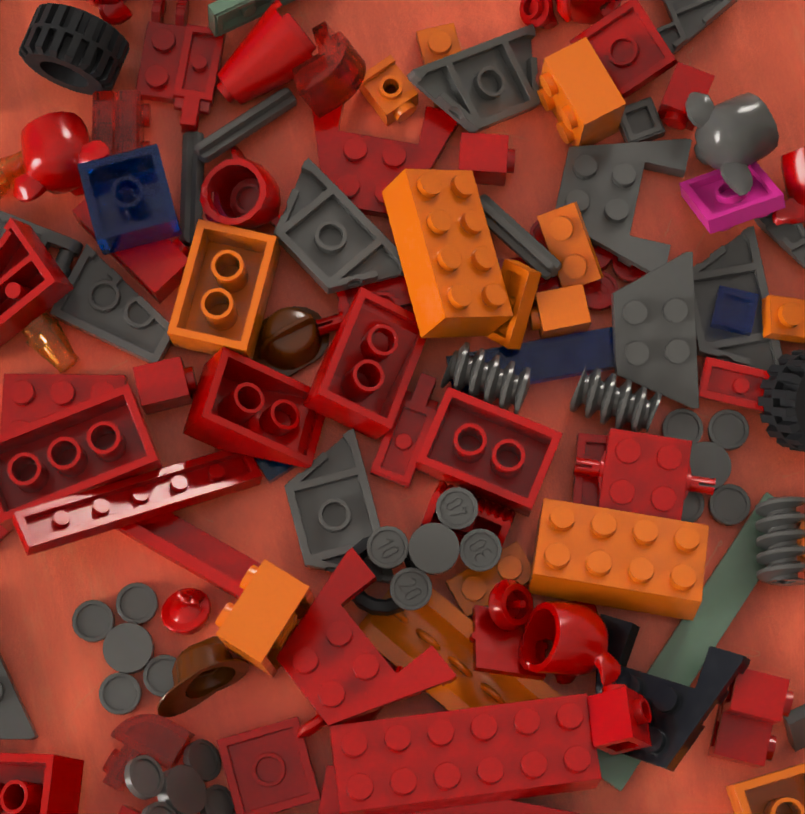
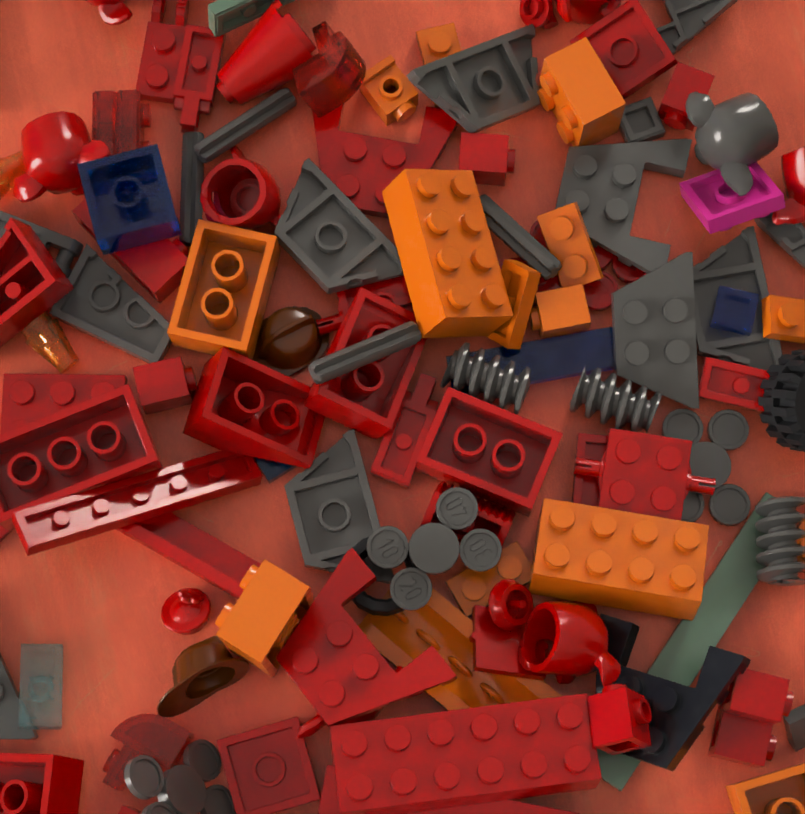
black tyre [19,3,130,95] -> none
dark grey piece [72,583,176,715] -> none
none -> clear light blue plate [18,644,63,730]
none -> dark grey axle [308,321,422,384]

